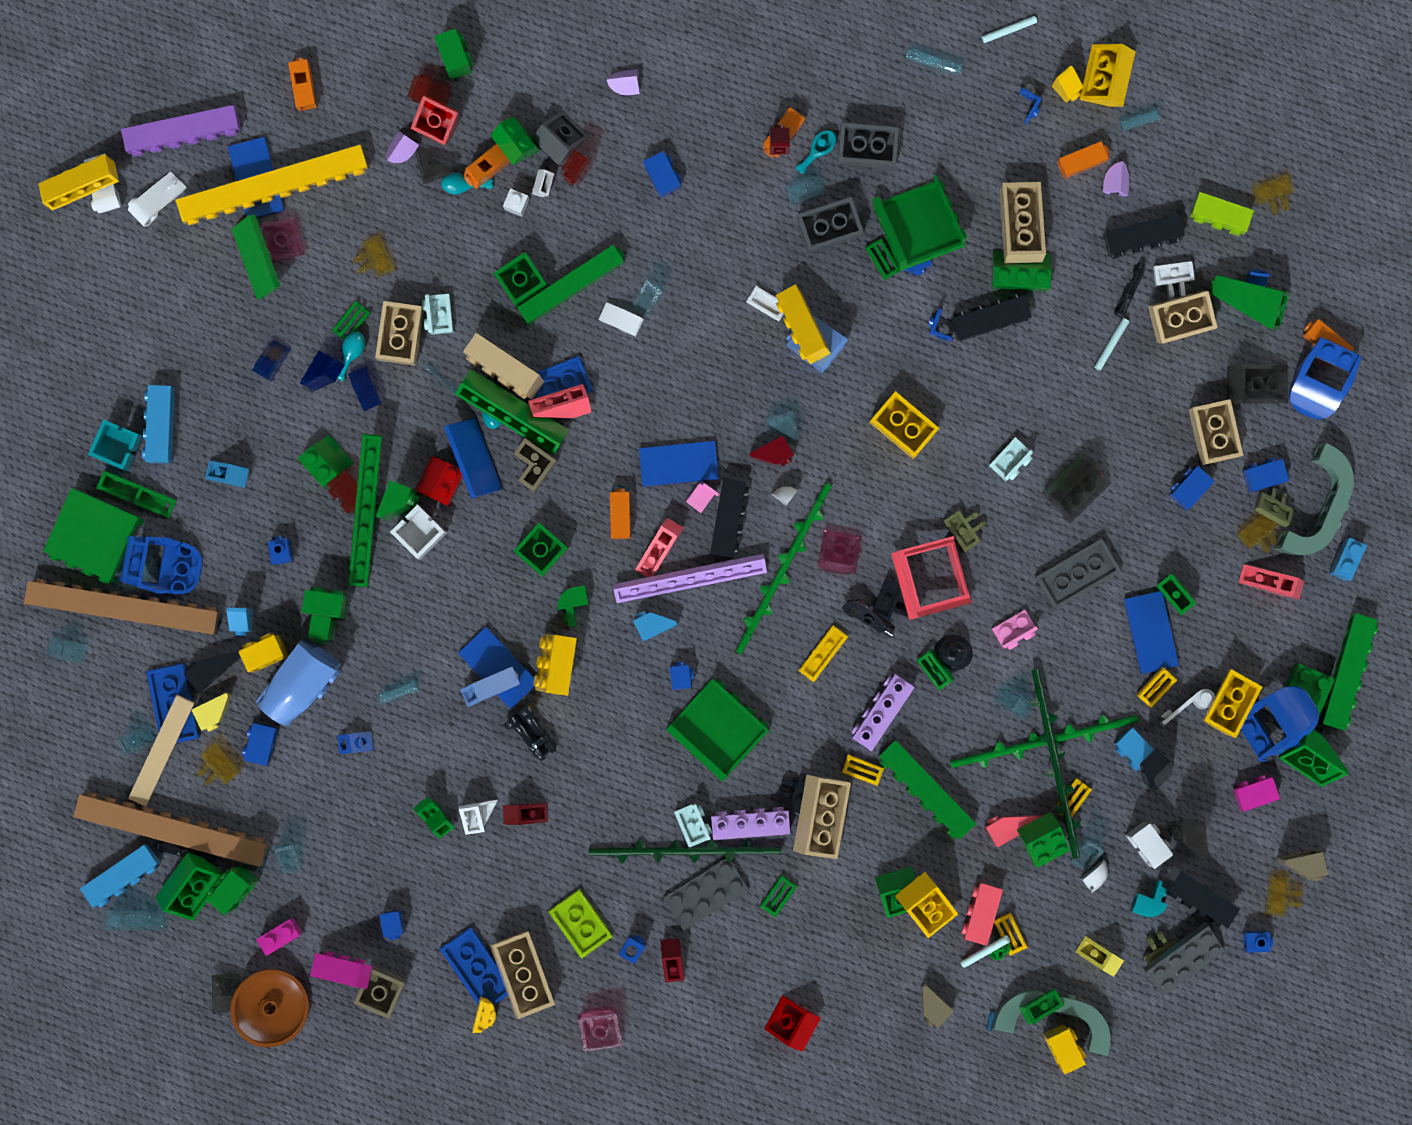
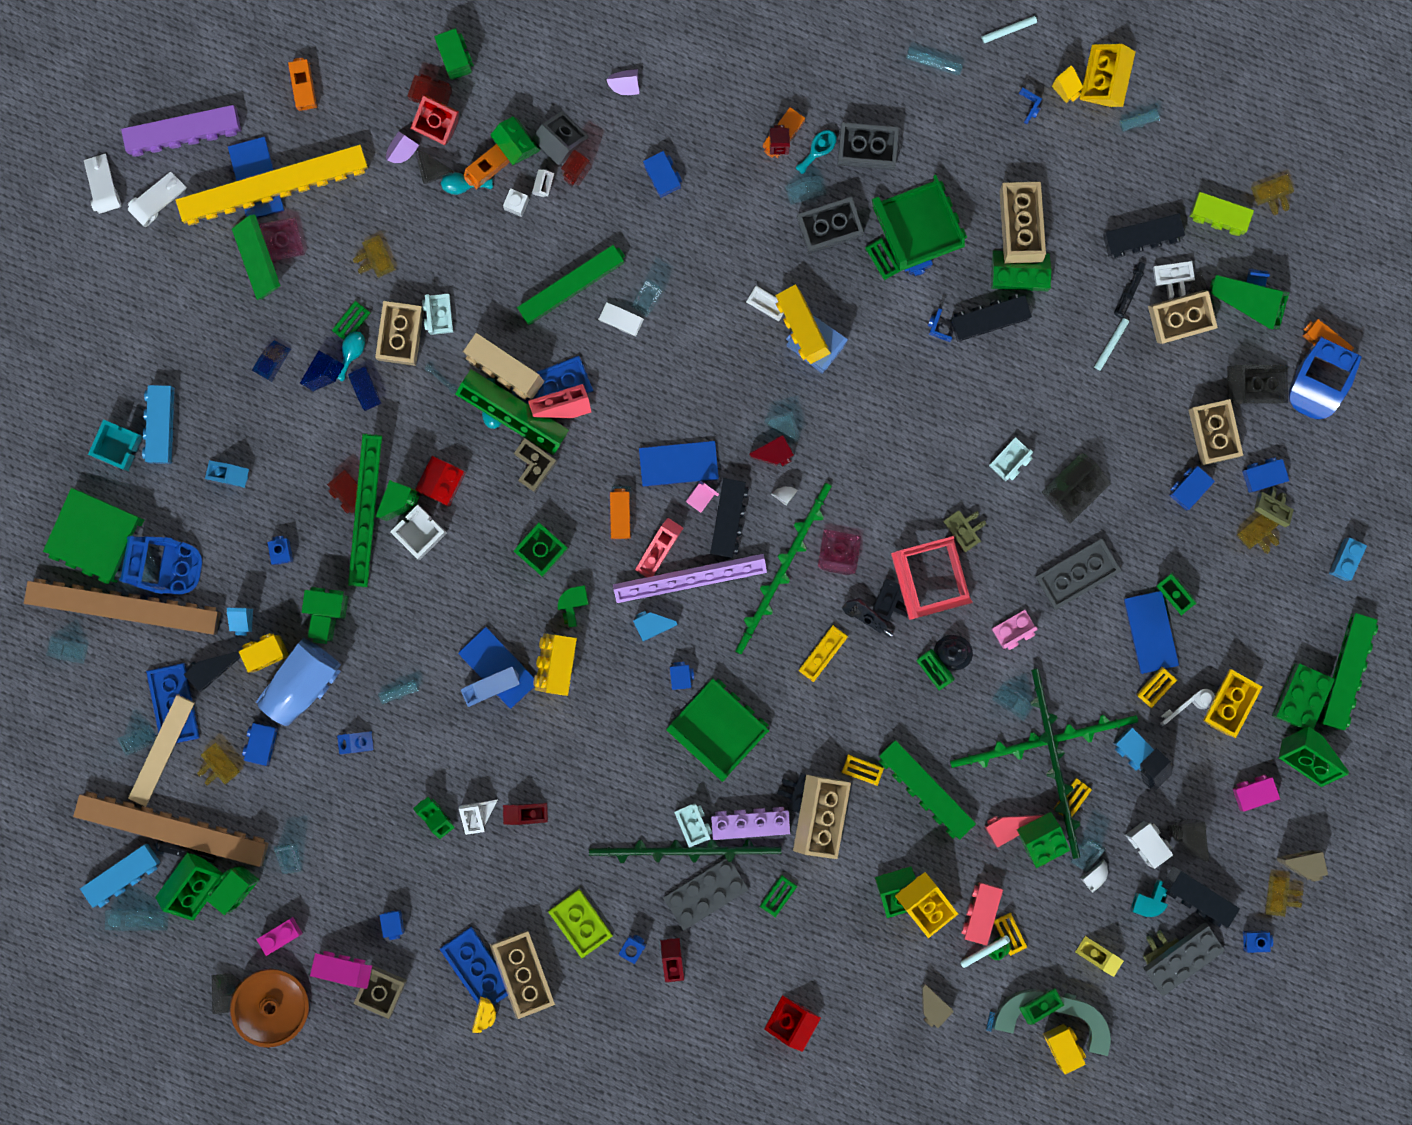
yellow brick [38,154,119,211] -> none
green slope [97,470,176,518] -> none
light yellow slope [192,693,231,732] -> none
green slope [297,435,355,489] -> none
blue tile [444,418,502,499] -> none
green brick [493,252,548,308] -> none
black piece [503,703,556,761] -> none
clear pink slope [578,1006,622,1052] -> none
lavender brick [851,674,915,751] -> none
yellow brick [869,391,940,459] -> none
orange brick [1057,141,1110,179] -> none
lavender brick [1103,161,1129,196] -> none
coral slope [1238,564,1304,600] -> none
blue slope [1241,686,1319,762] -> none
sand green arch [1274,443,1354,555] -> none

